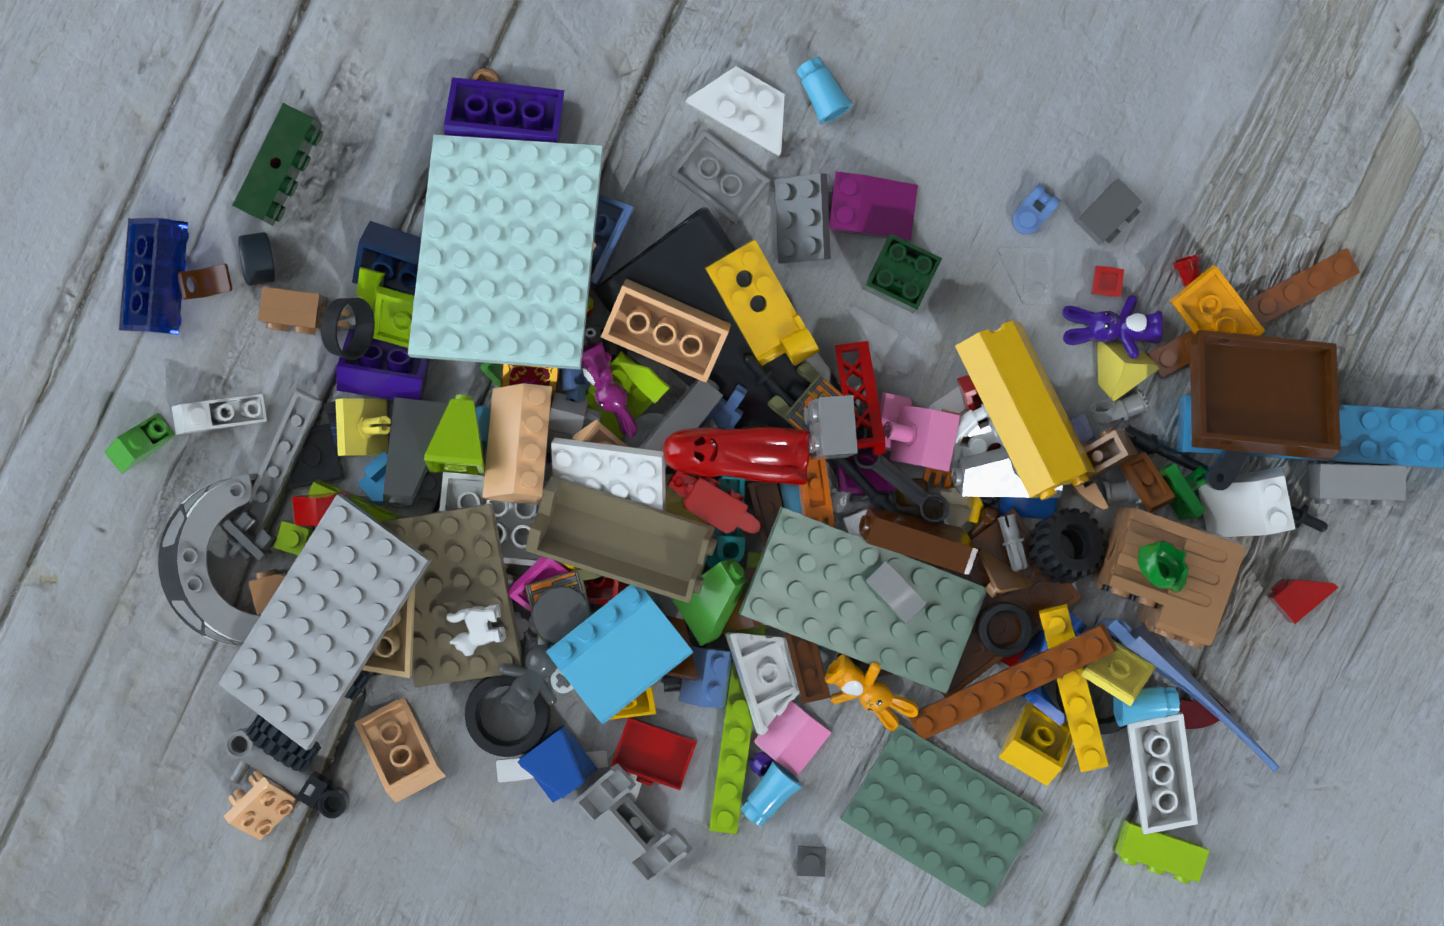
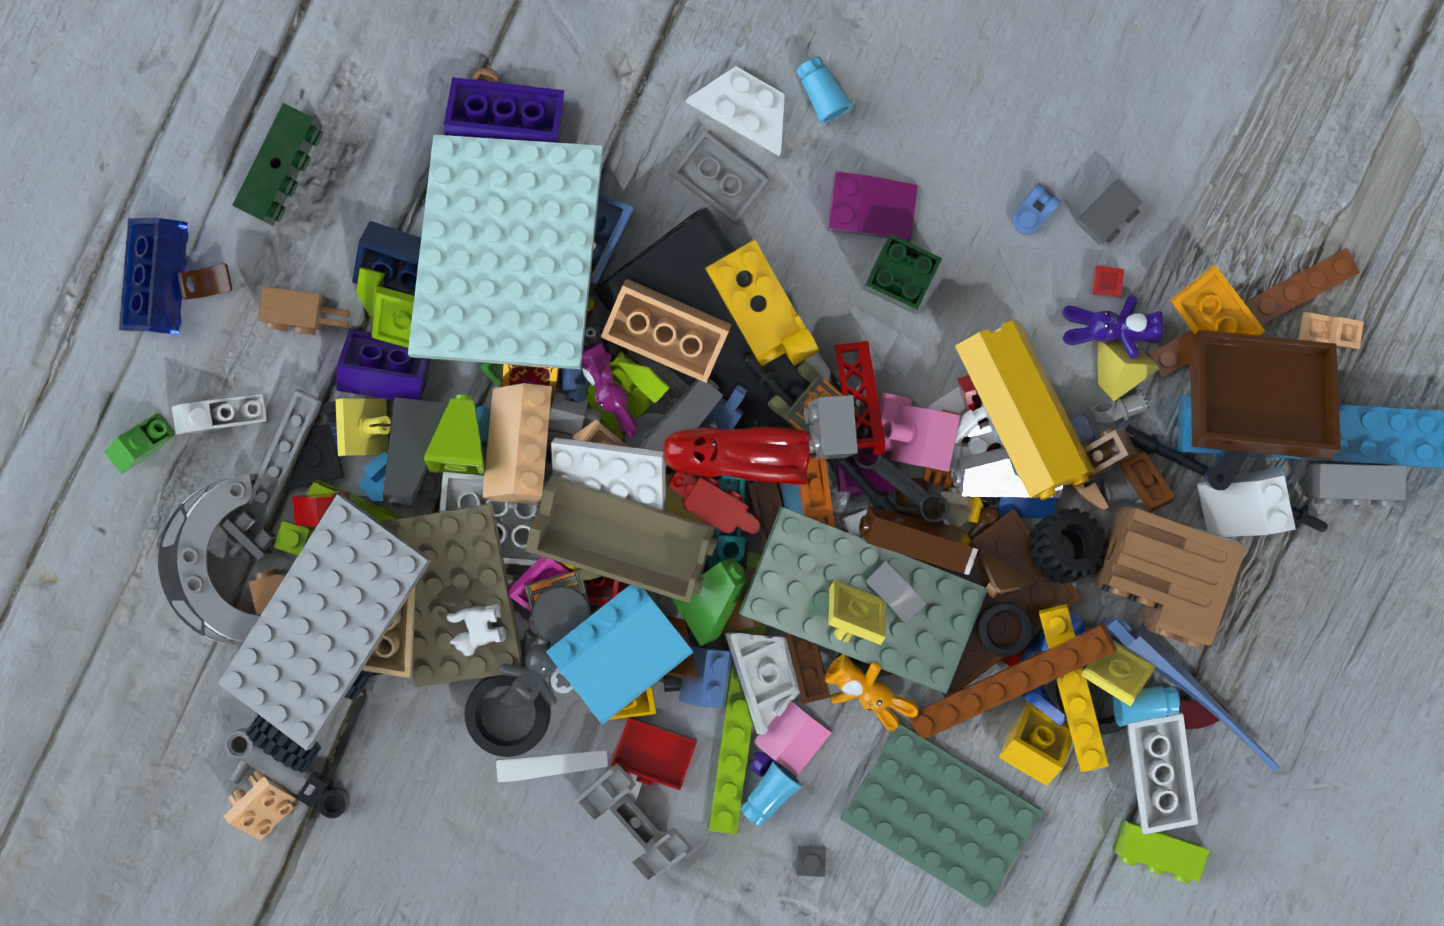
black wheel [238,232,275,286] -> none
black tyre [321,297,375,360] -> none
light nougat slope [354,696,446,803] -> none
blue piece [518,724,597,803] -> none
dark grey plate [775,173,831,264] -> none
light grey axle [997,514,1028,571] -> none
green hair [1137,540,1189,593] -> none
green tile [1157,464,1206,520] -> none
red piece [1173,254,1202,286] -> none
red slope [1267,579,1338,624] -> none
none -> light yellow tile [828,580,886,645]
none -> light nougat slope [1299,312,1364,349]

